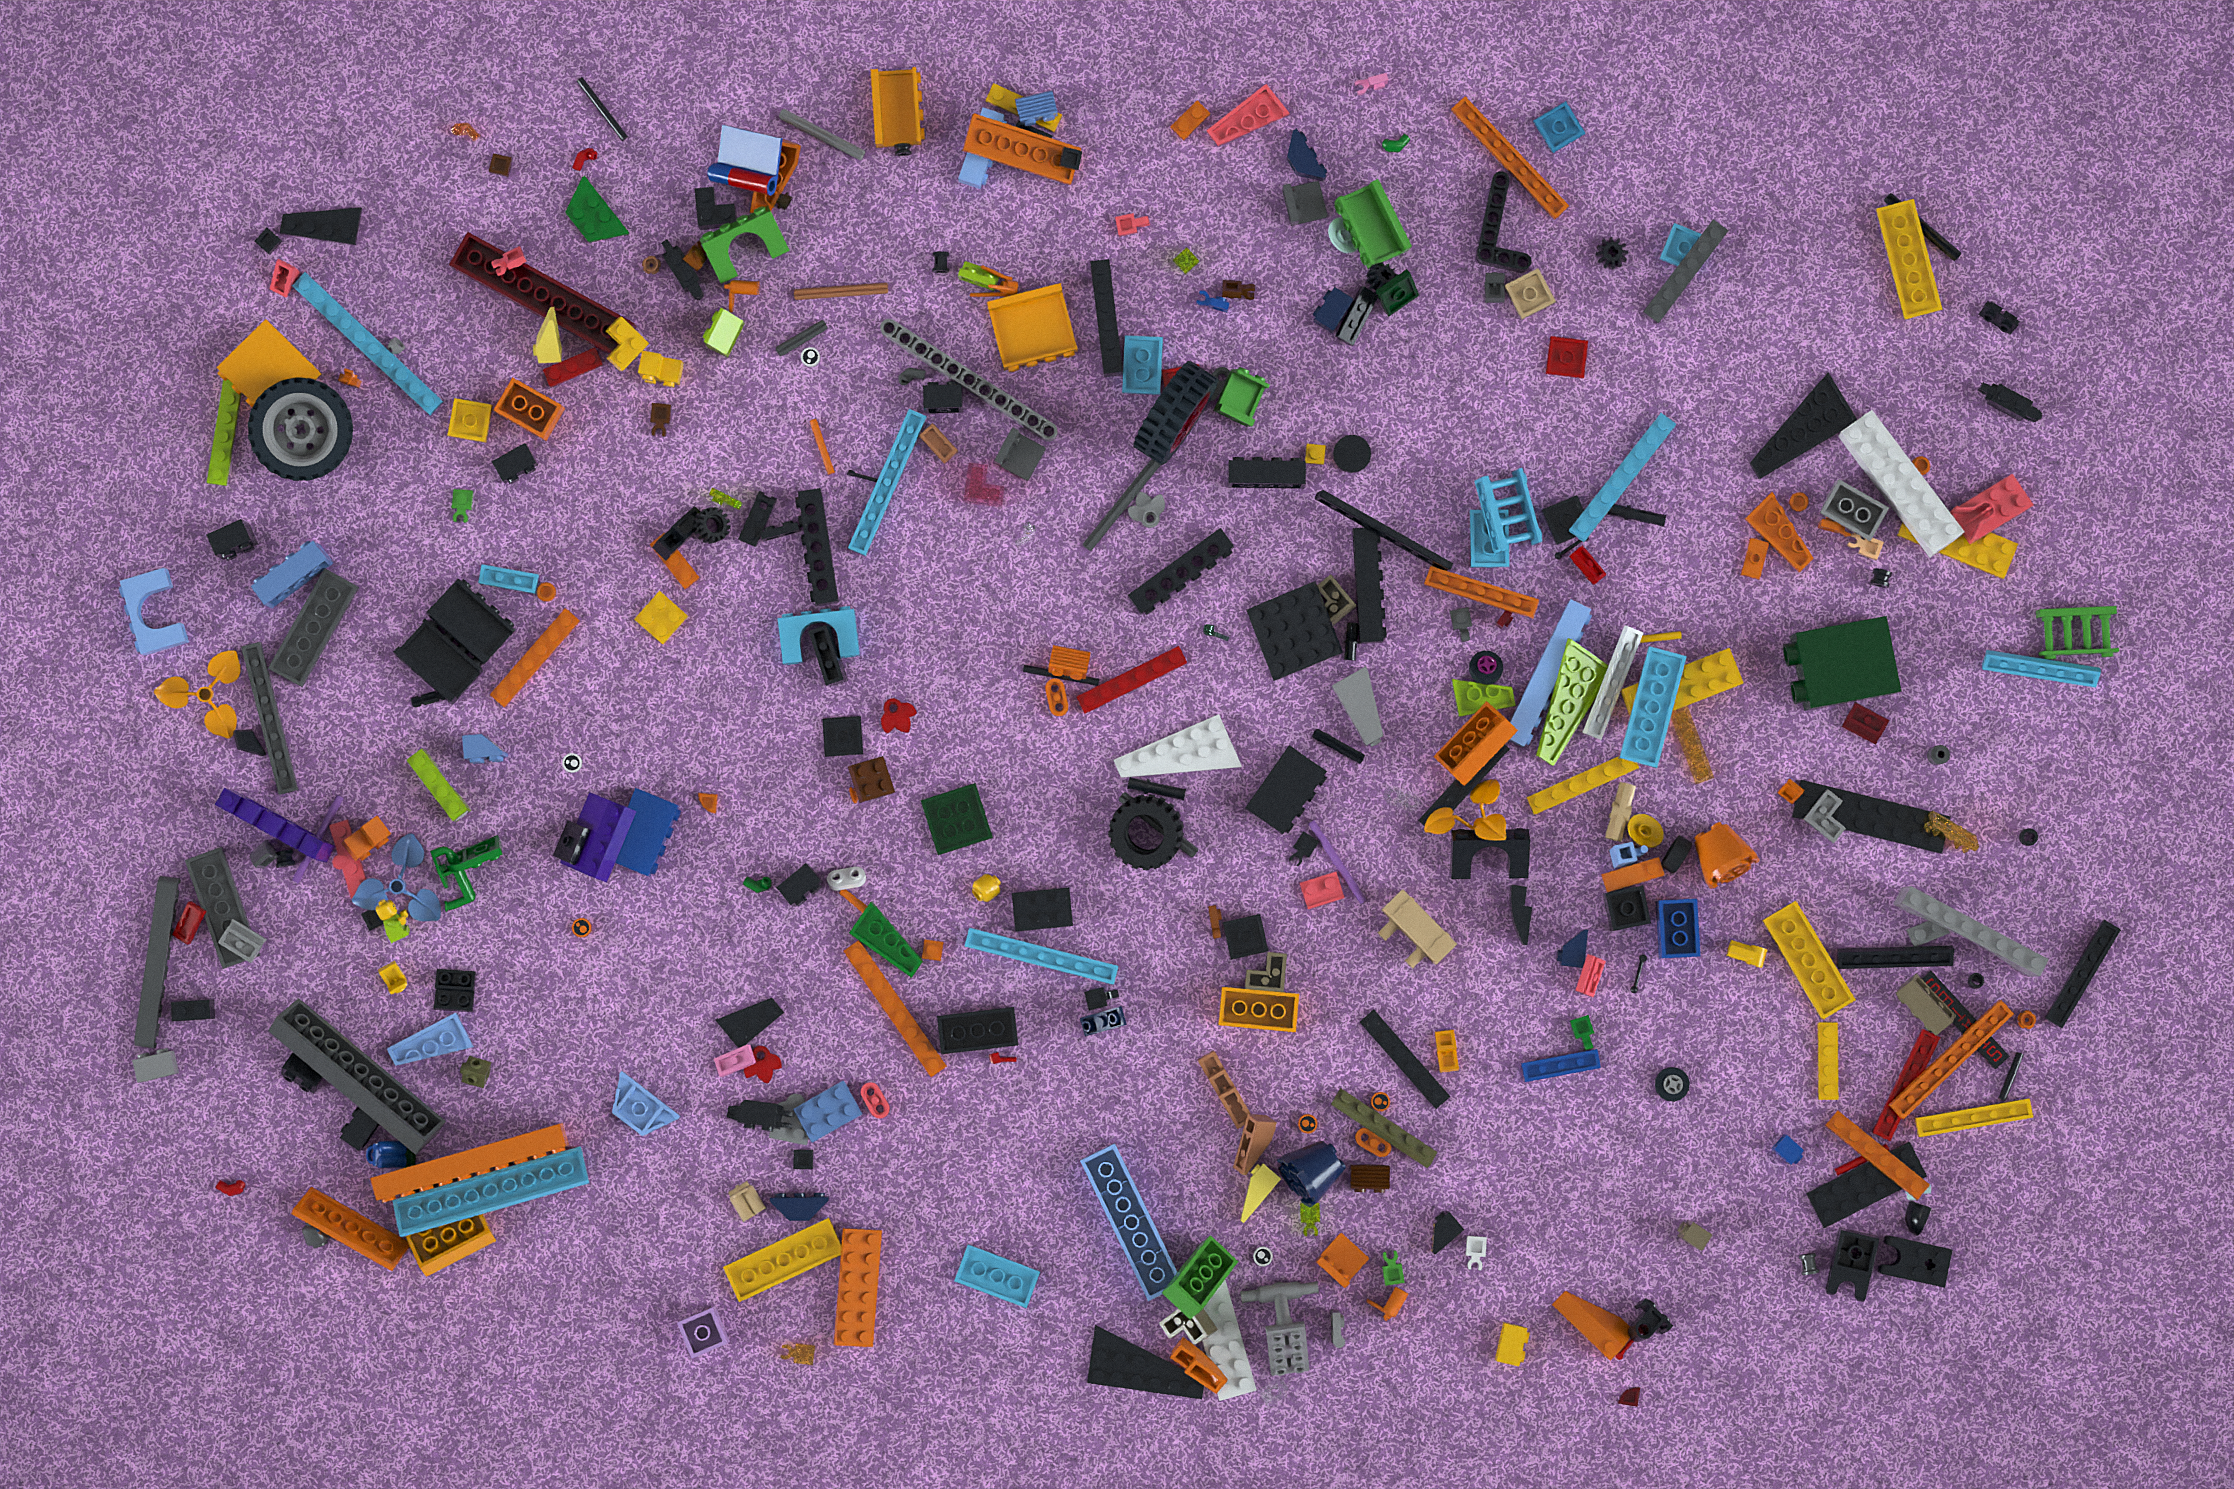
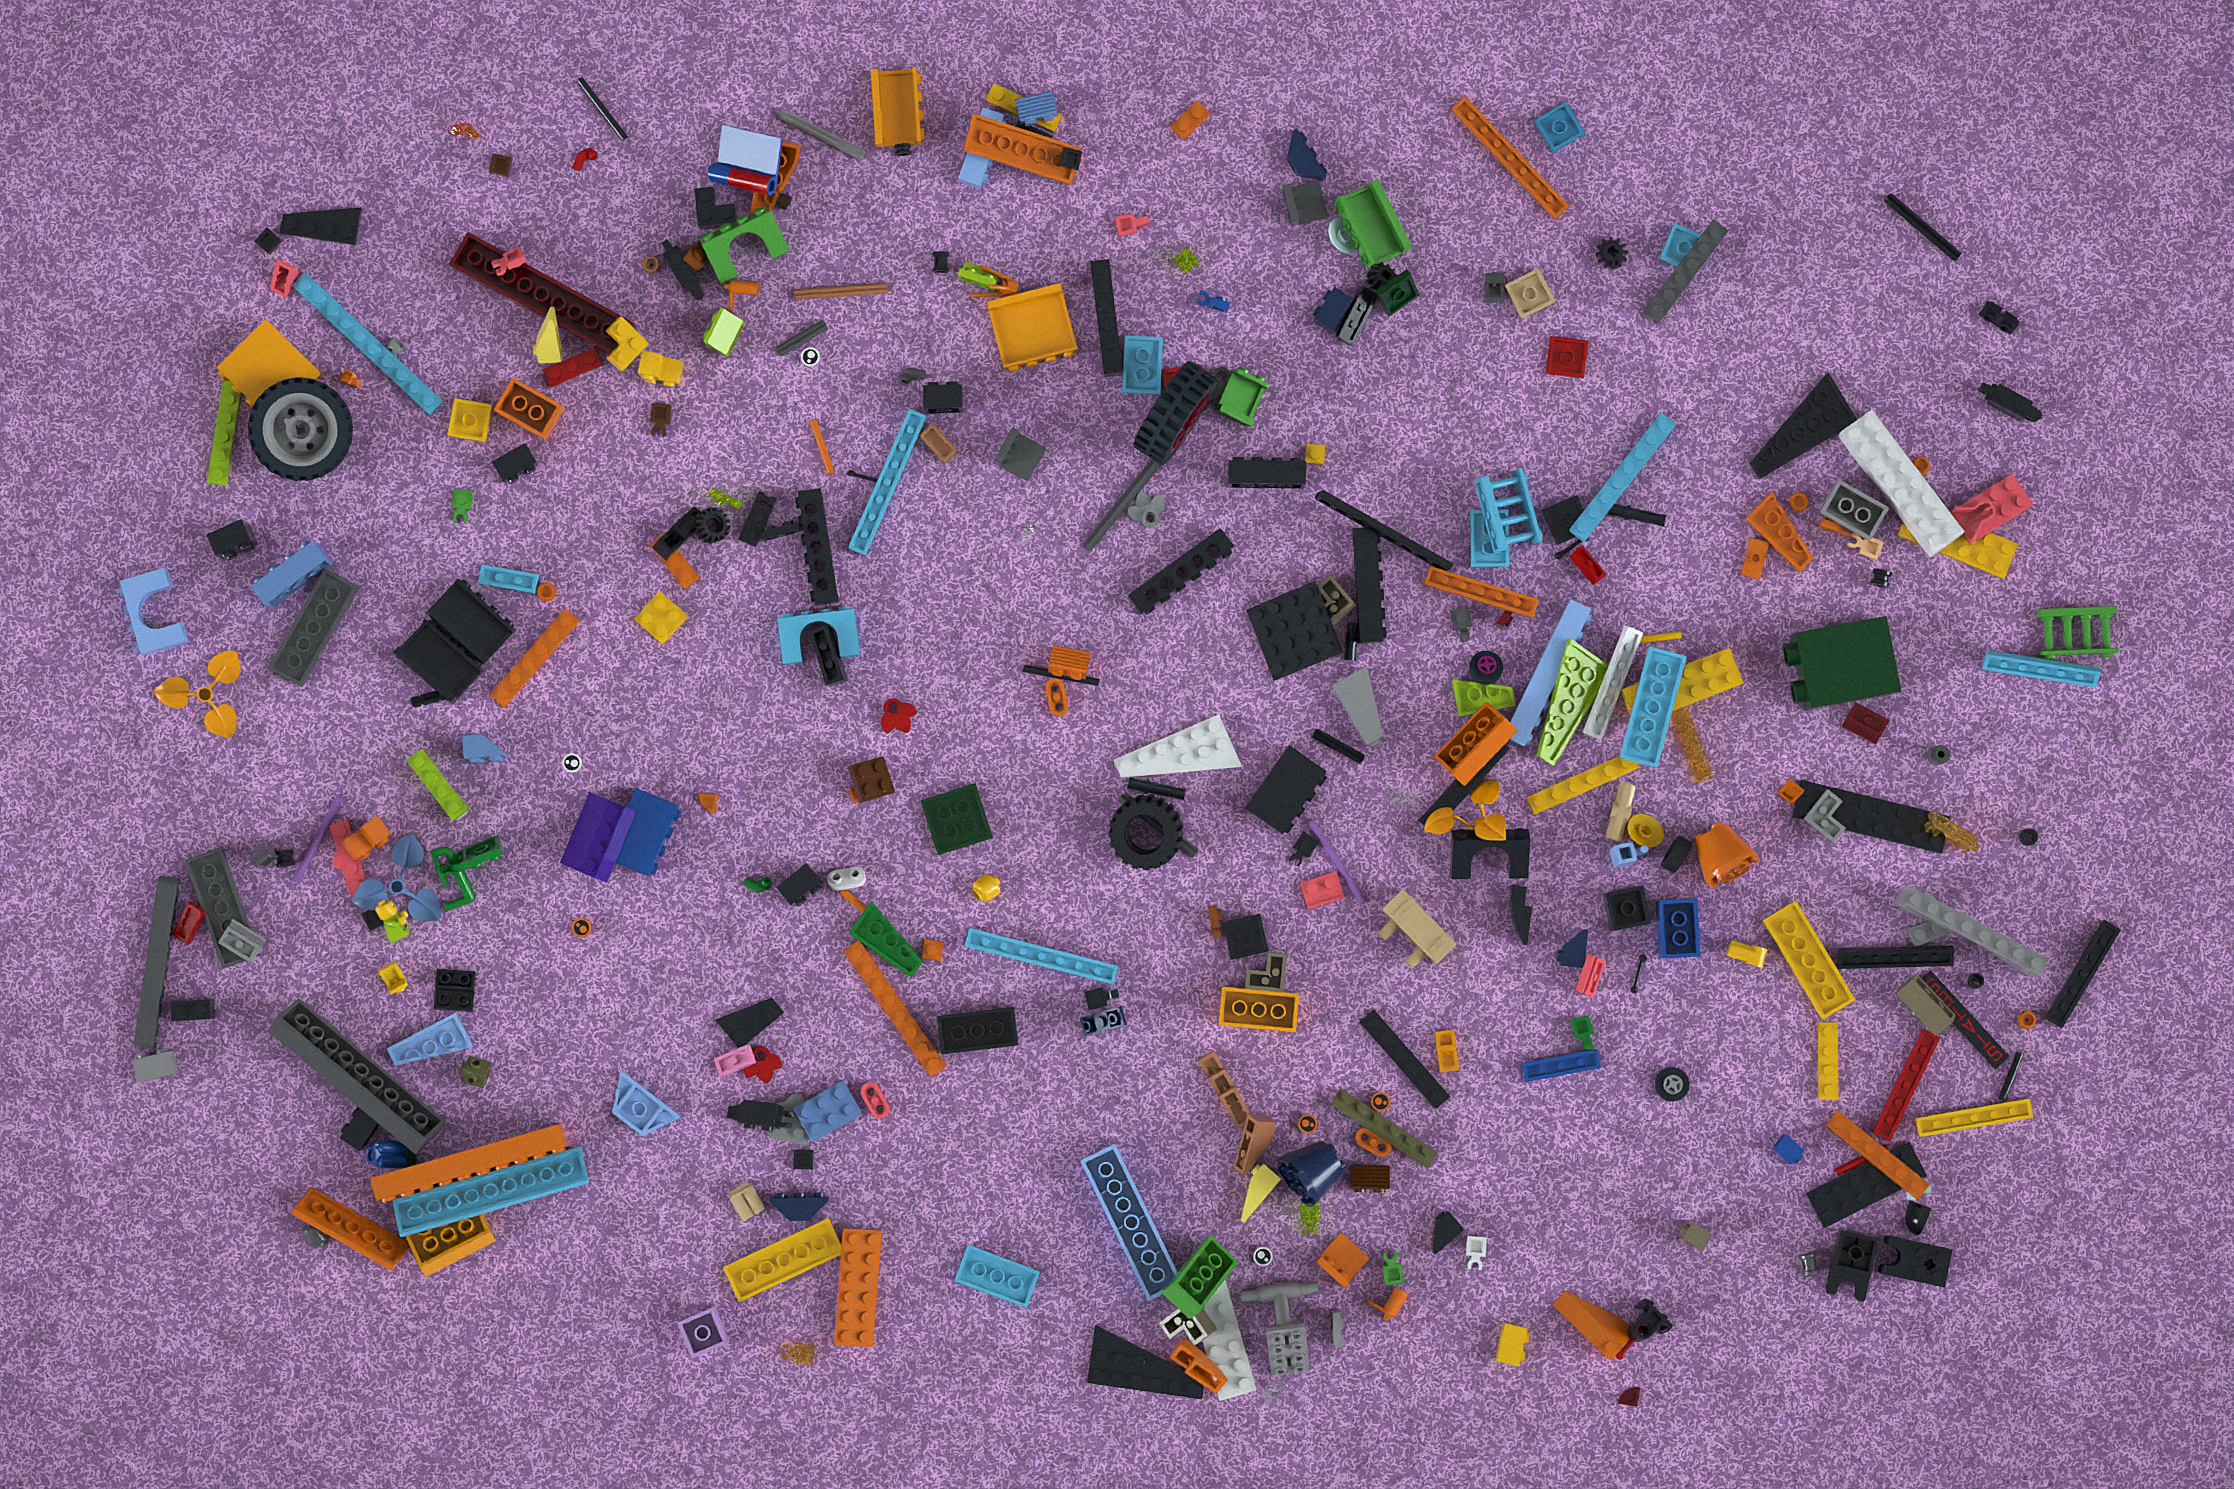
dark purple fence [215,788,336,863] -> none
red arm [215,1180,246,1196] -> none
black piece [233,729,266,756] -> none
dark grey plate [241,642,299,795] -> none
black bracket [281,1052,323,1094] -> none
black plate [553,820,590,865] -> none
green wing [565,175,630,243] -> none
black tile [822,716,863,757] -> none
light grey beam [880,319,1057,442] -> none
clear pink brick [964,463,1005,508] -> none
red hand [989,1052,1017,1064] -> none
black brick [1012,887,1073,932] -> none
red plate [1076,646,1187,714] -> none
hand [1203,624,1229,641] -> none
coral wing [1207,84,1290,146] -> none
reddish brown plate [1222,280,1255,300] -> none
black tile [1333,435,1371,473] -> none
bright pink plate [1354,73,1388,96] -> none
green arm [1382,134,1411,153] -> none
black beam [1476,171,1532,273] -> none
orange slope [1601,857,1665,893] -> none
yellow plate [1876,199,1942,320] -> none
orange plate [1889,1000,2014,1119] -> none

